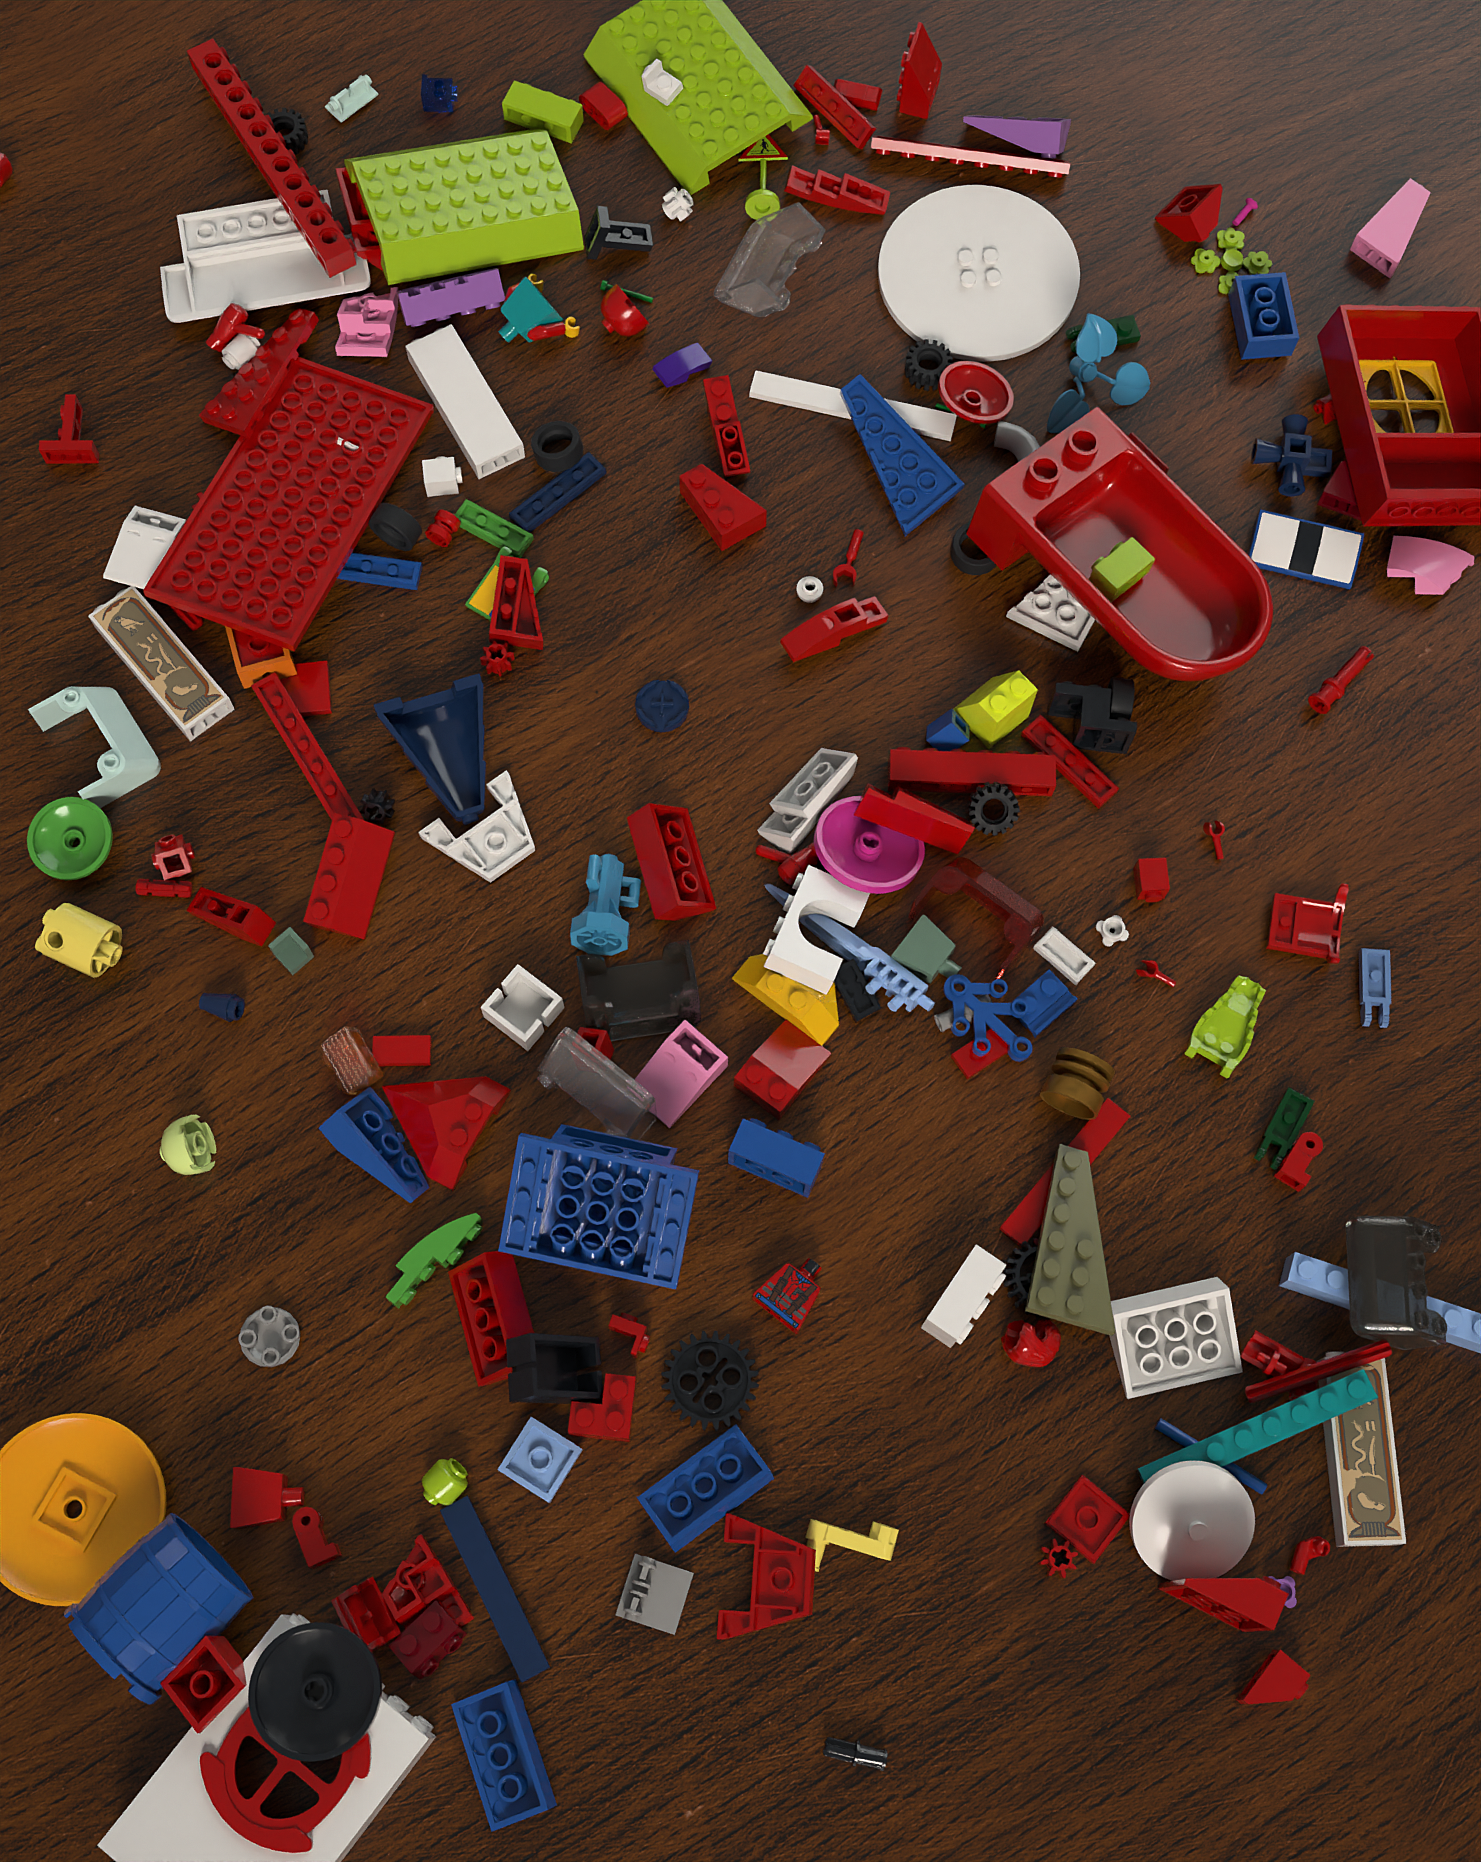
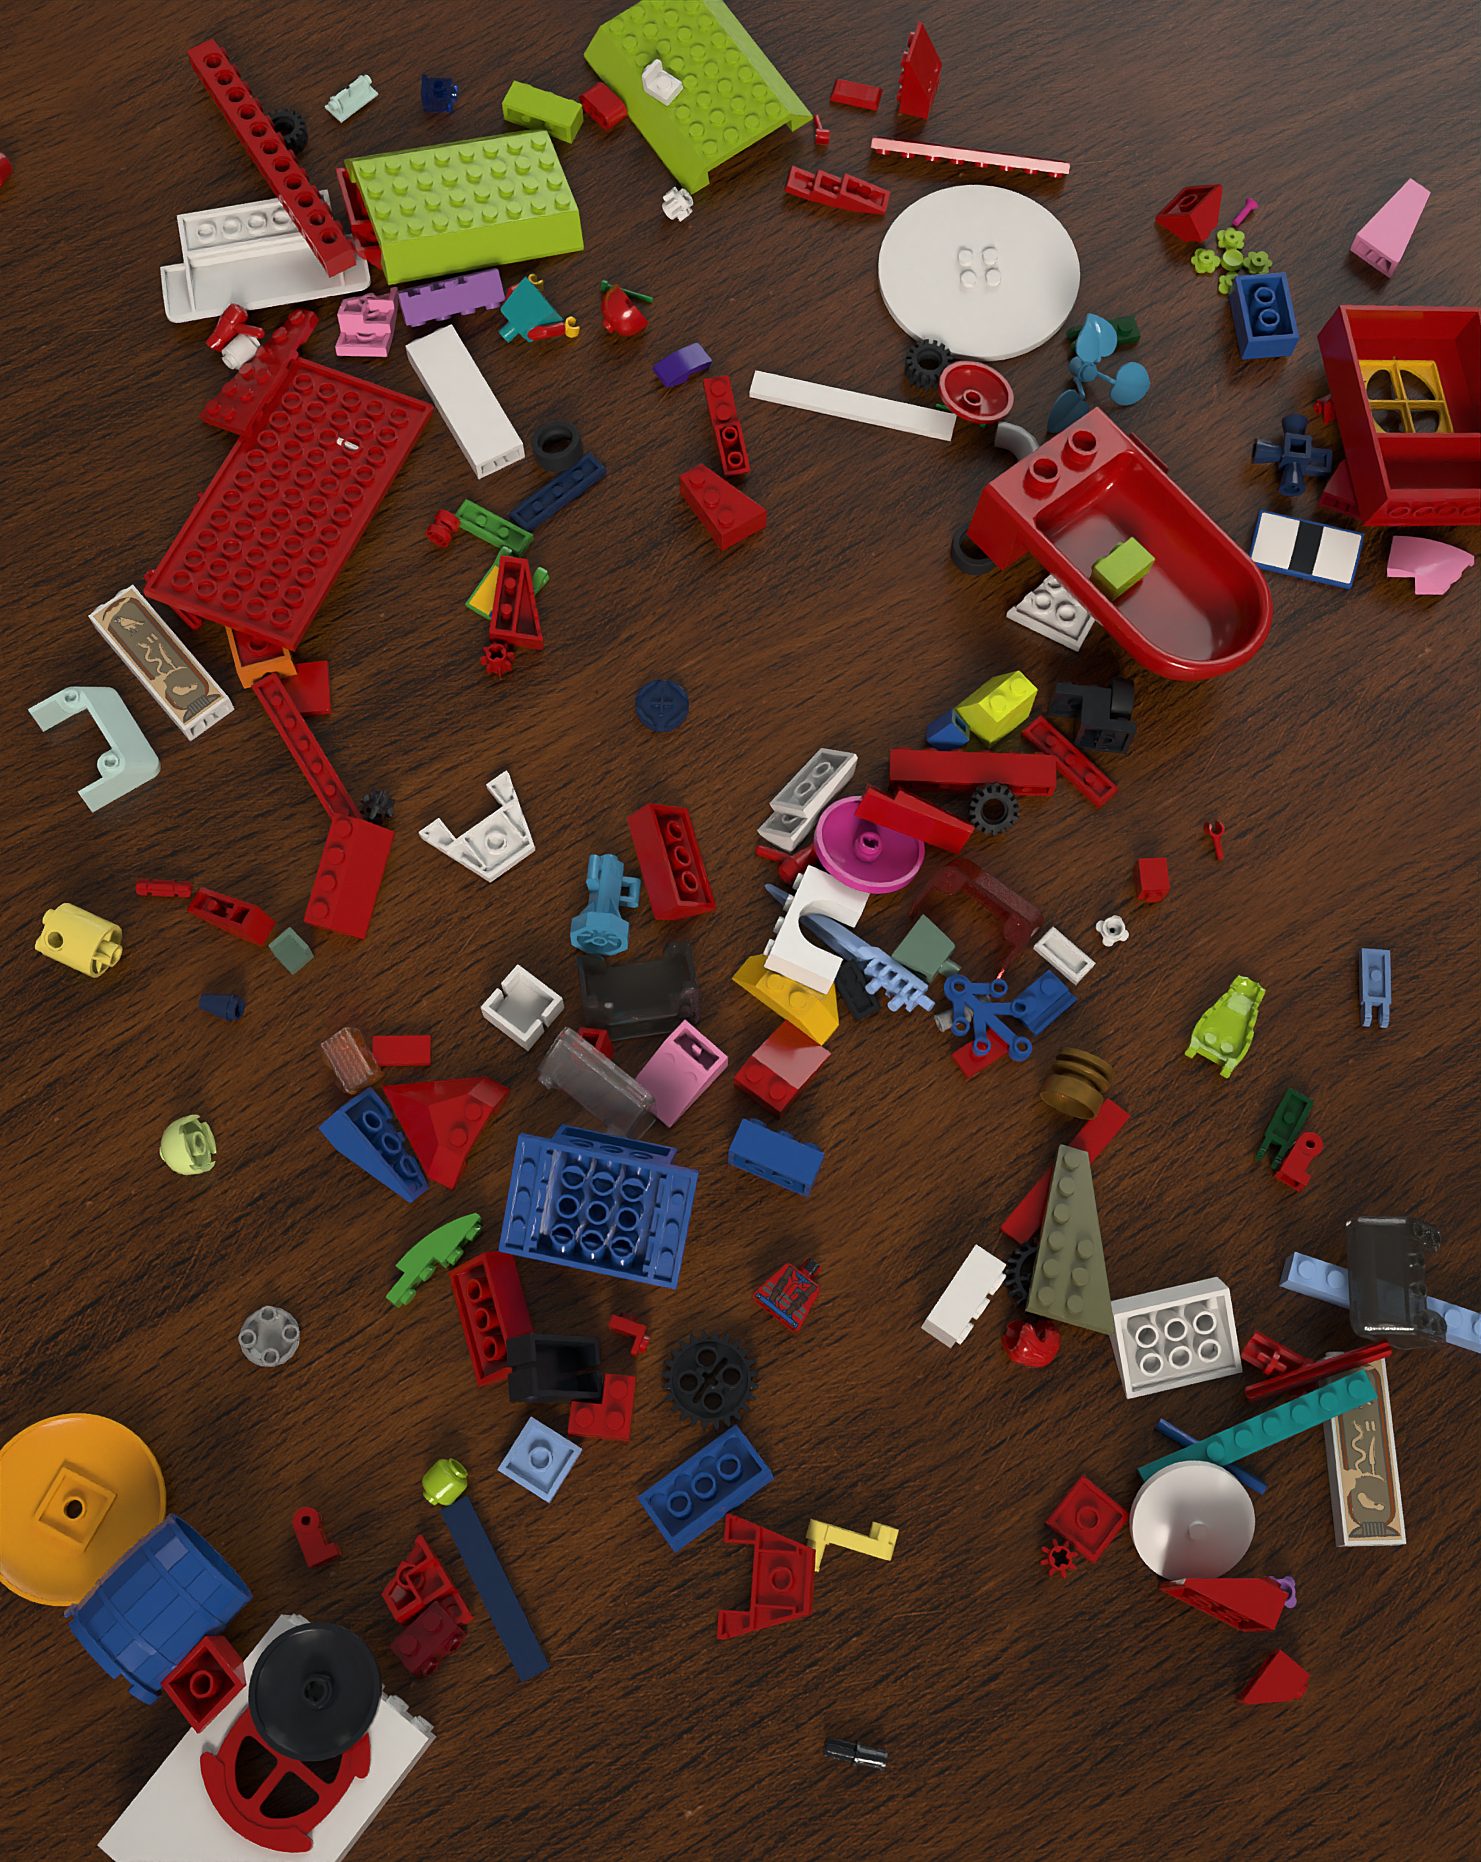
bright green dish [27,797,113,880] -> none
red bracket [39,394,100,464] -> none
white slope [103,506,186,589] -> none
red brick [151,835,195,880] -> none
red torso [230,1467,305,1530] -> none
red hinge [331,1577,401,1652] -> none
blue tile [337,552,422,590] -> none
black tyre [368,503,422,551] -> none
dark blue cone [373,673,486,825] -> none
white brick [422,456,463,497] -> none
blue slope [451,1679,557,1832] -> none
black bracket [584,206,653,260] -> none
light grey hinge [616,1554,694,1635] -> none
clear windscreen [714,202,826,318] -> none
lime piece [738,134,788,221] -> none
red slope [780,596,888,662] -> none
red plate [793,65,877,149] -> none
white plate [796,576,823,603] -> none
red piece [832,529,864,588] -> none
blue wing [840,374,965,536] -> none
medium lavender wedge [963,115,1071,158] -> none
red hand [1136,960,1176,987] -> none
red piece [1266,883,1349,964] -> none
red arm [1289,1536,1330,1575] -> none
red pin [1308,646,1374,714] -> none

